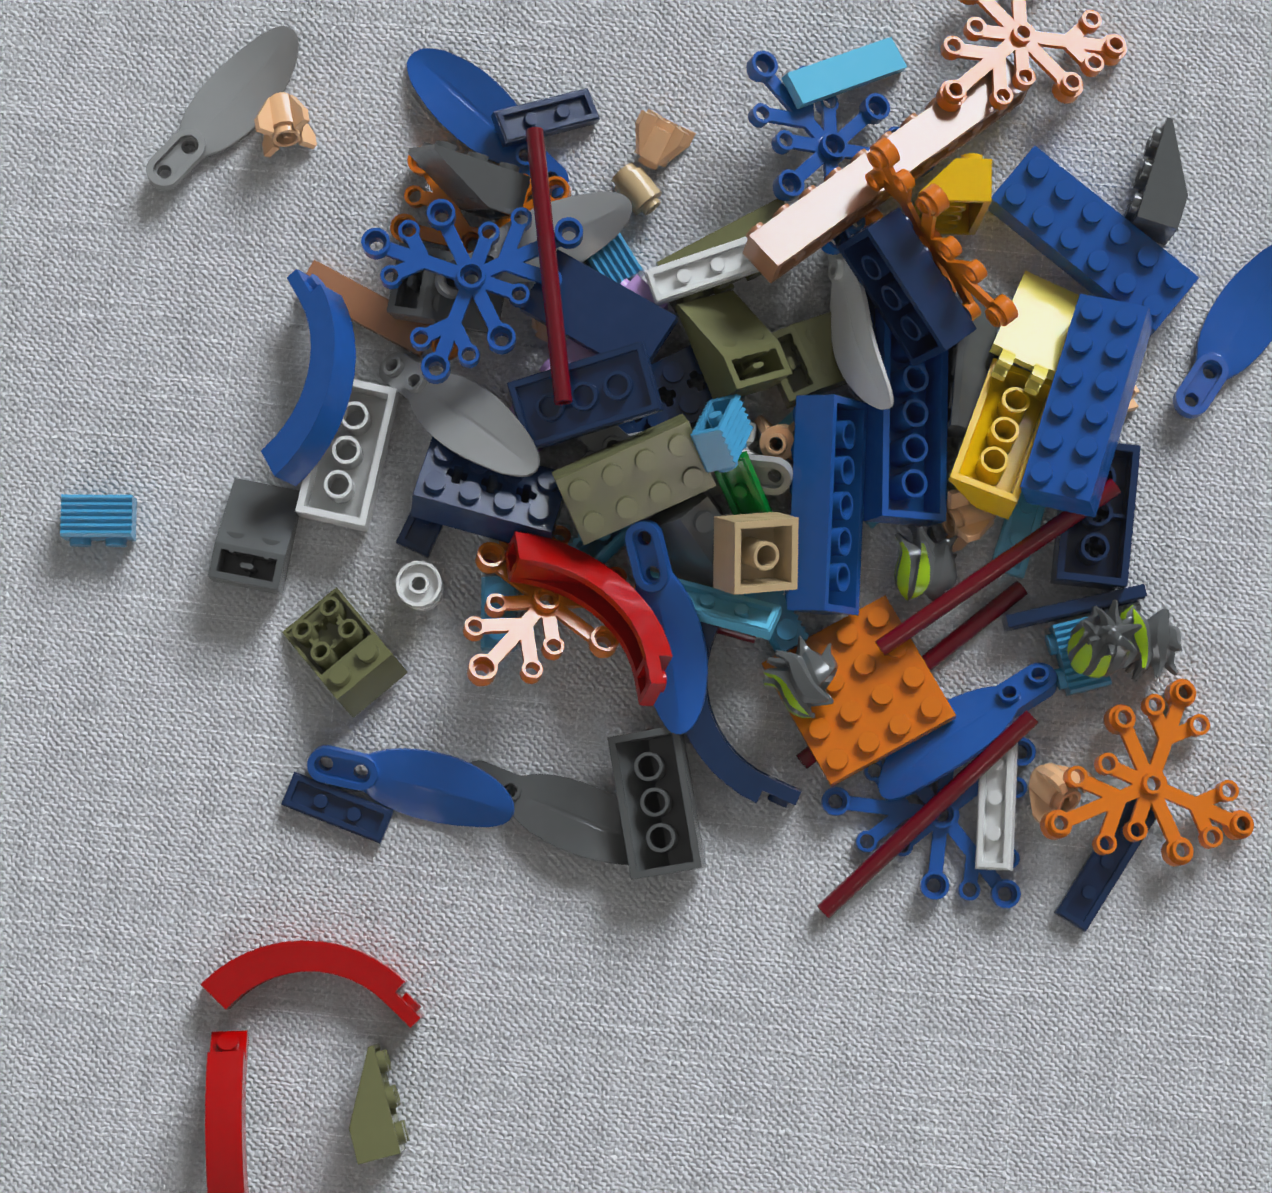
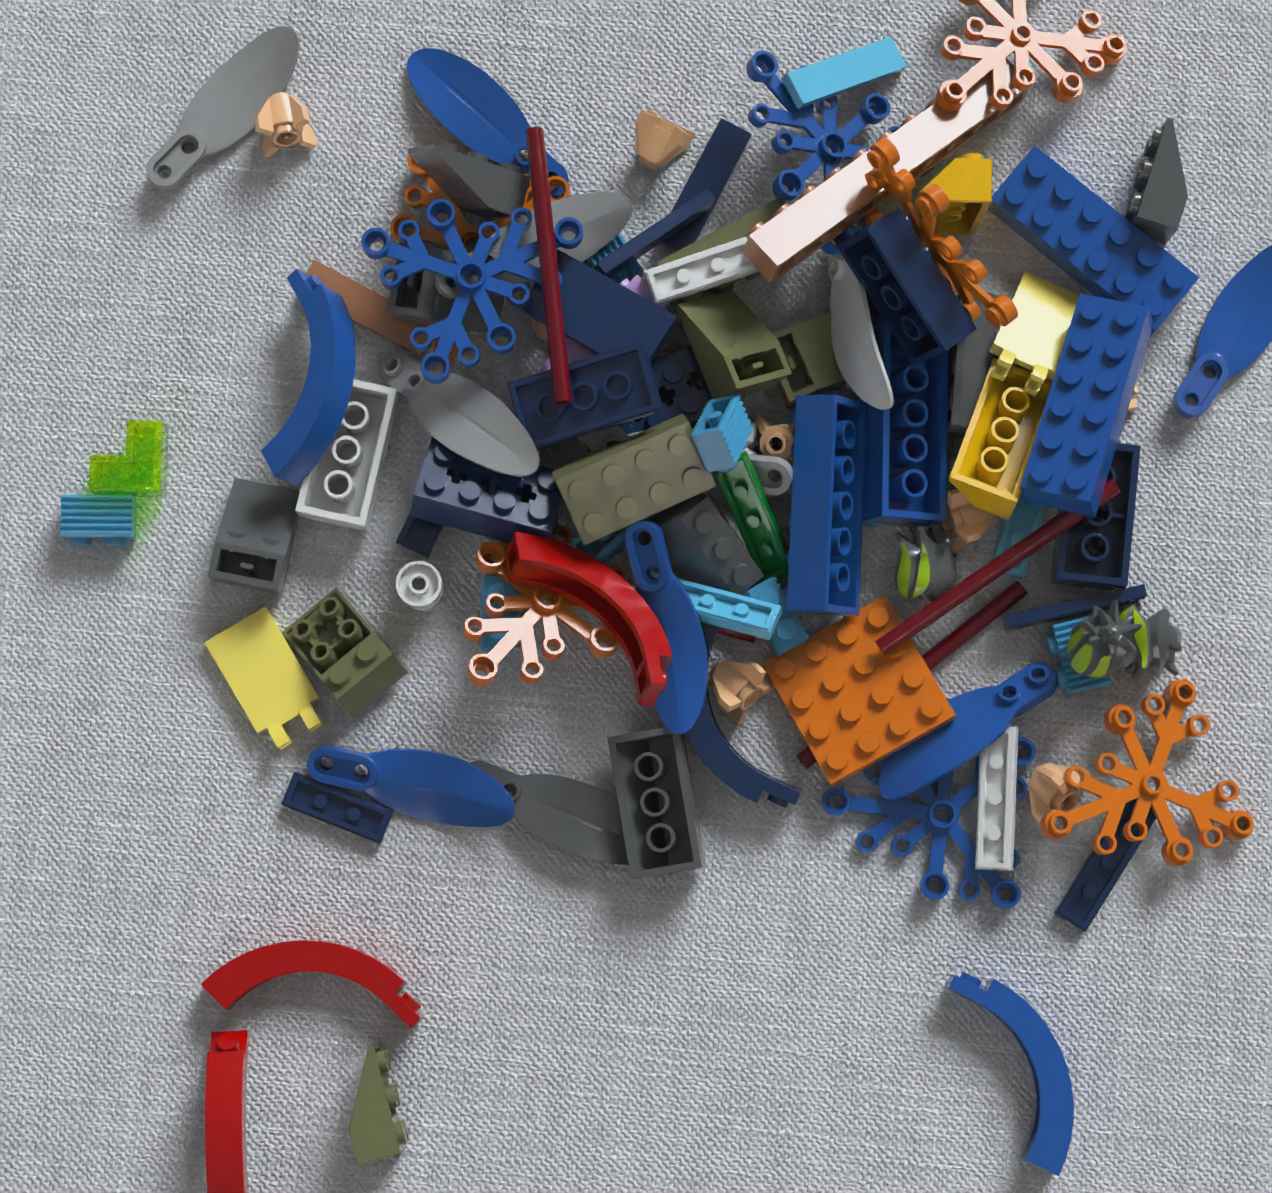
dark blue tile [491,88,600,148] -> none
tan brick [611,162,662,216] -> none
tan brick [713,512,799,595] -> none
dark grey hair [763,636,838,718] -> none
dark red piece [817,710,1039,918] -> none
none -> clear neon green brick [89,420,169,497]
none -> light yellow tile [204,606,324,750]
none -> dark blue tile [594,190,716,278]
none -> dark blue tile [661,118,752,252]
none -> light nougat brick [709,658,774,725]
none -> blue arch [945,972,1074,1176]

